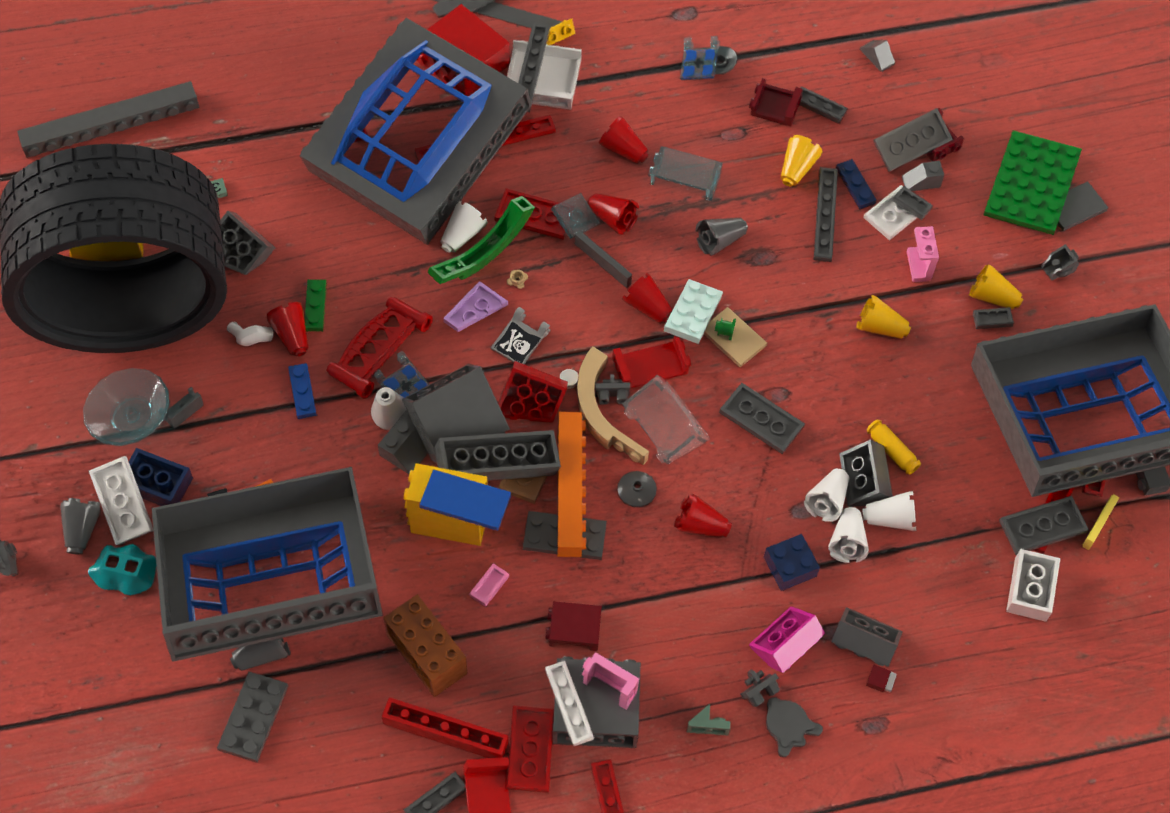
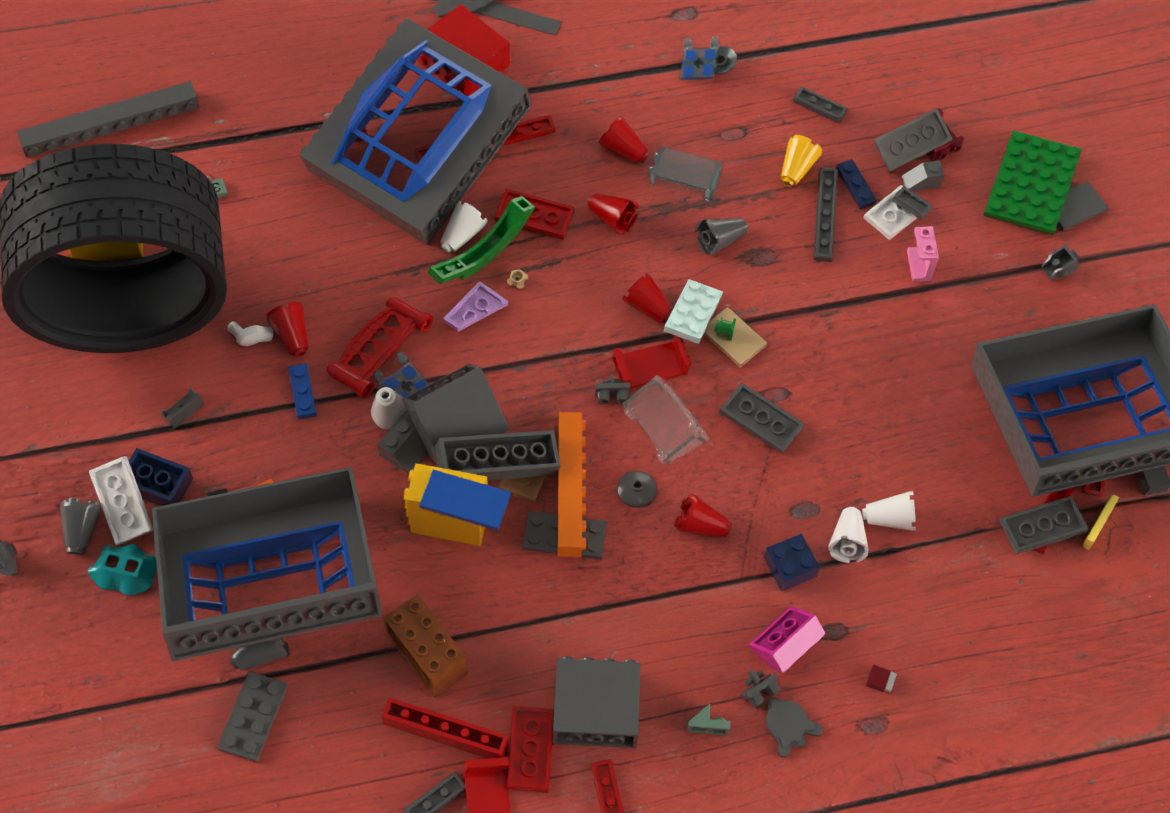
clear light blue dish [83,368,170,446] -> none
dark grey wedge [220,211,275,275] -> none
green plate [305,280,327,332] -> none
bright pink tile [469,563,509,607] -> none
flag [491,307,551,364] -> none
red wedge [498,361,568,422] -> none
white panel [507,40,582,110] -> none
dark grey plate [518,23,550,112] -> none
dark red panel [545,601,602,651] -> none
white tile [545,661,594,746] -> none
yellow hinge [546,19,575,45] -> none
clear light blue tile [551,193,600,239] -> none
white tile [560,369,578,389] -> none
dark grey tile [575,230,632,288] -> none
tan arch [577,346,649,465] -> none
bright pink panel [582,652,639,710] -> none
dark red panel [749,78,803,127] -> none
white cone [804,469,849,522] -> none
dark grey slope [831,607,903,667] -> none
dark grey slope [839,439,893,507] -> none
yellow cone [856,295,911,339] -> none
slope [860,40,895,72] -> none
yellow axle [867,419,921,475] -> none
yellow cone [969,264,1023,310] -> none
dark grey plate [973,308,1014,329] -> none
white brick [1006,549,1060,622] -> none

